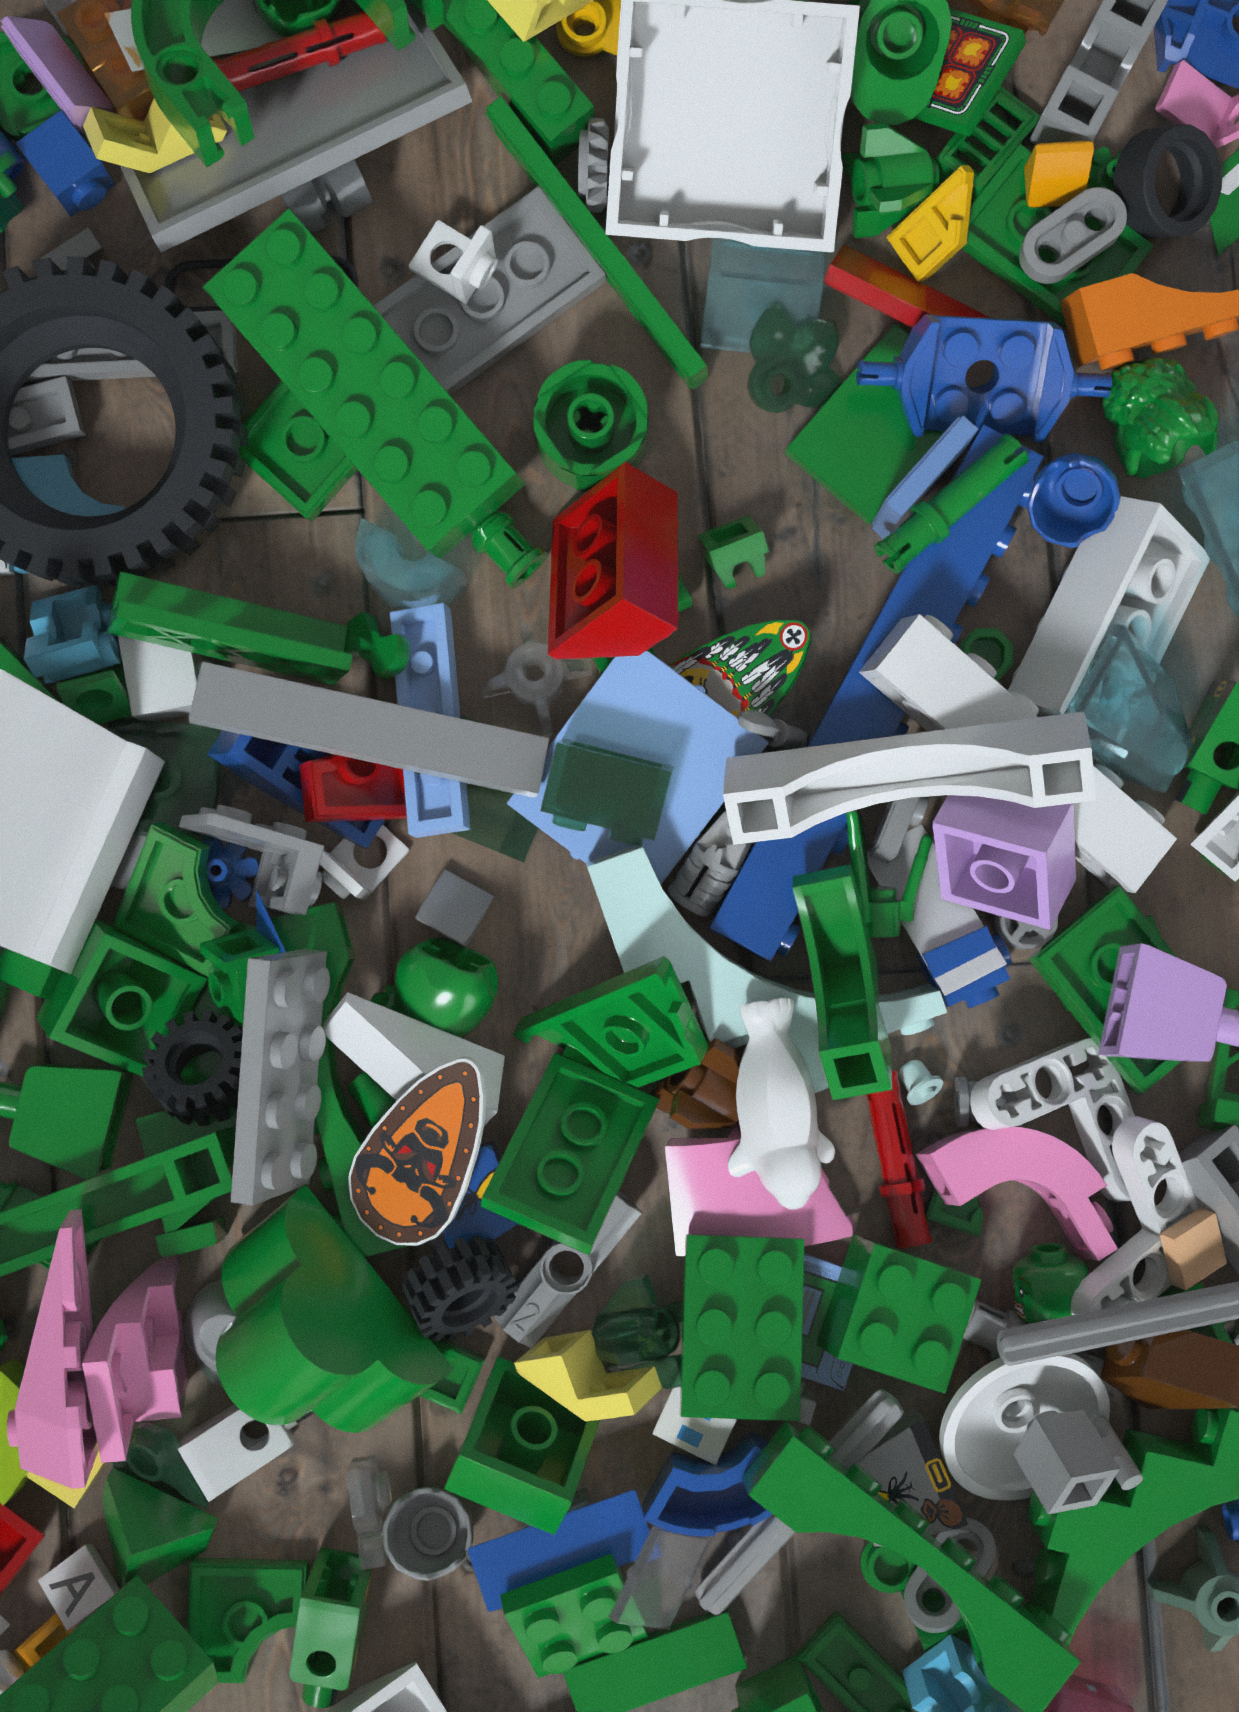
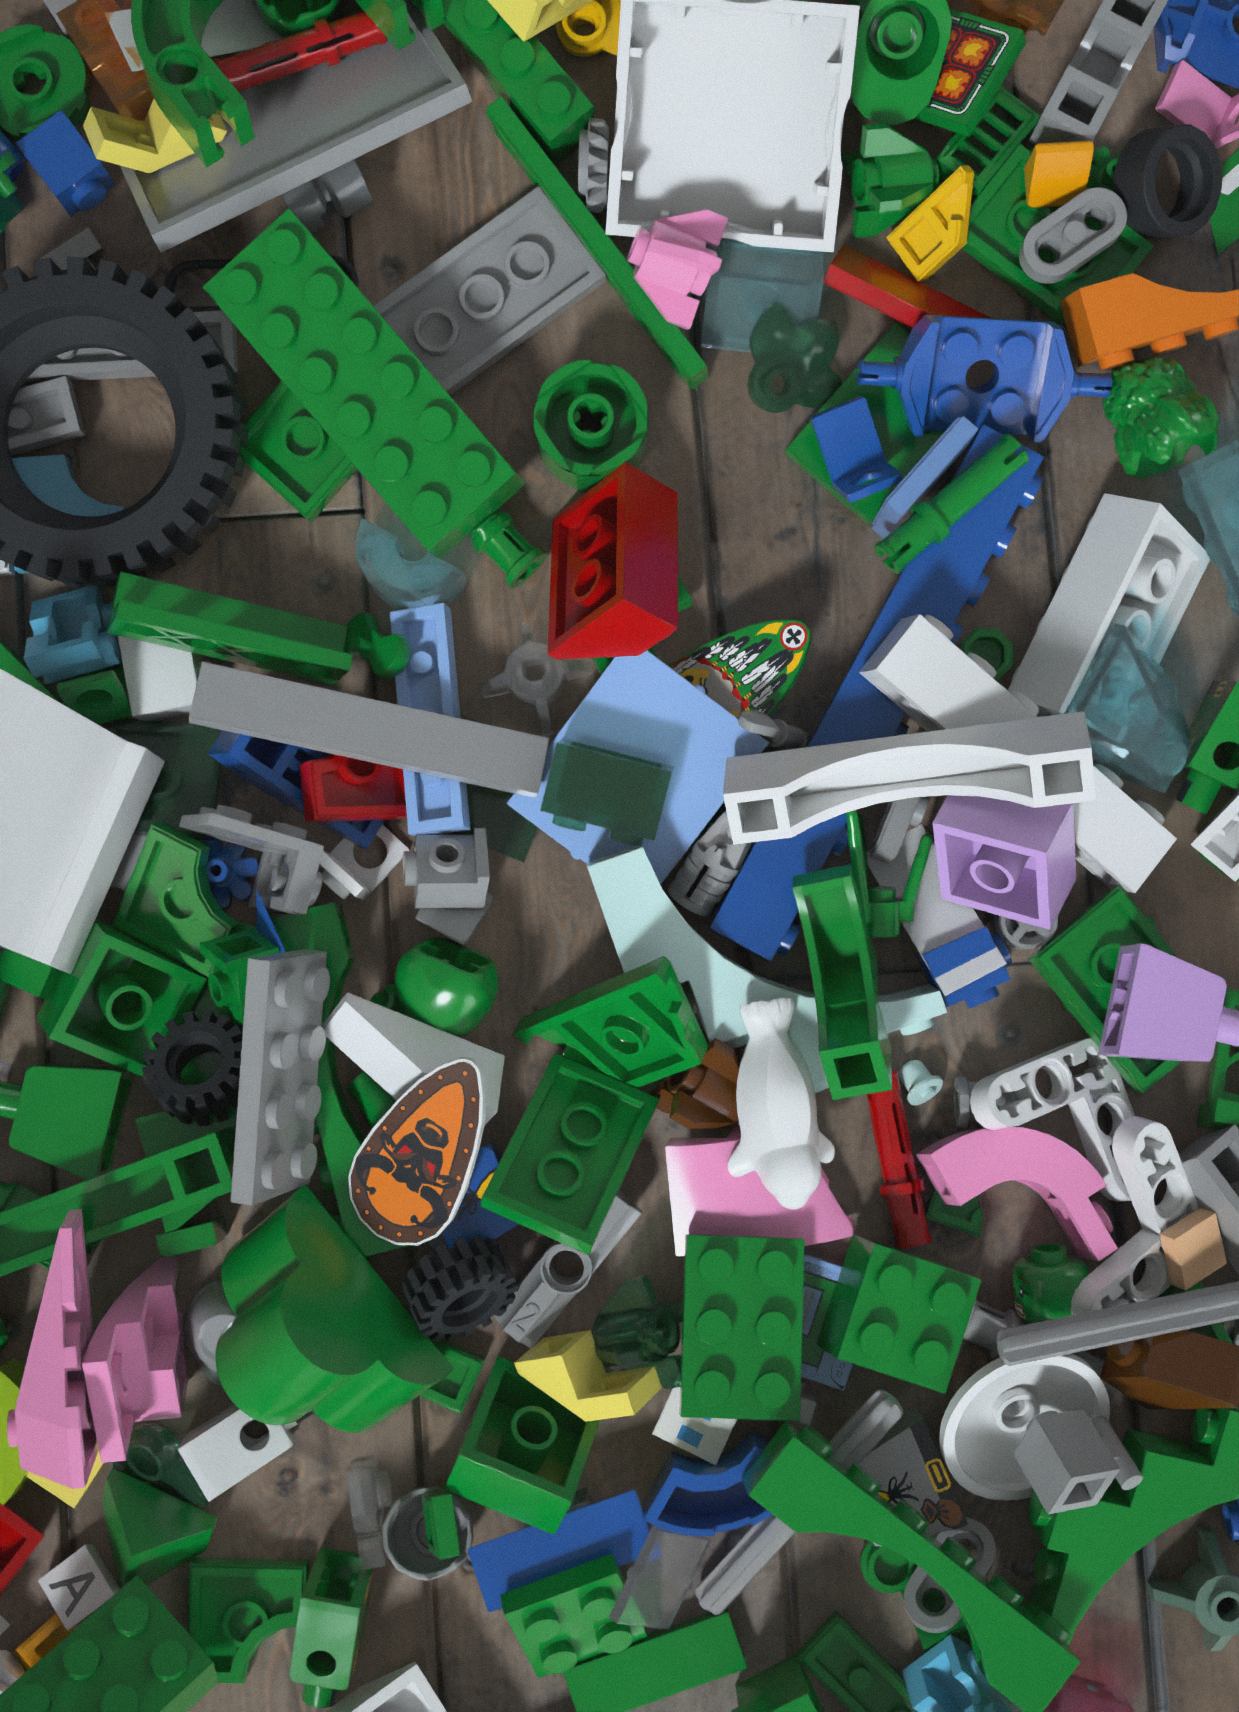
lavender slope [0,16,114,134] -> none
white bracket [409,220,498,304] -> none
green tile [696,515,769,589] -> none
blue hair [1027,453,1121,548] -> none
none -> light grey brick [403,828,490,908]
none -> green tile [421,1488,460,1560]
none -> bright pink brick [627,210,728,330]
none -> blue bracket [810,396,903,503]

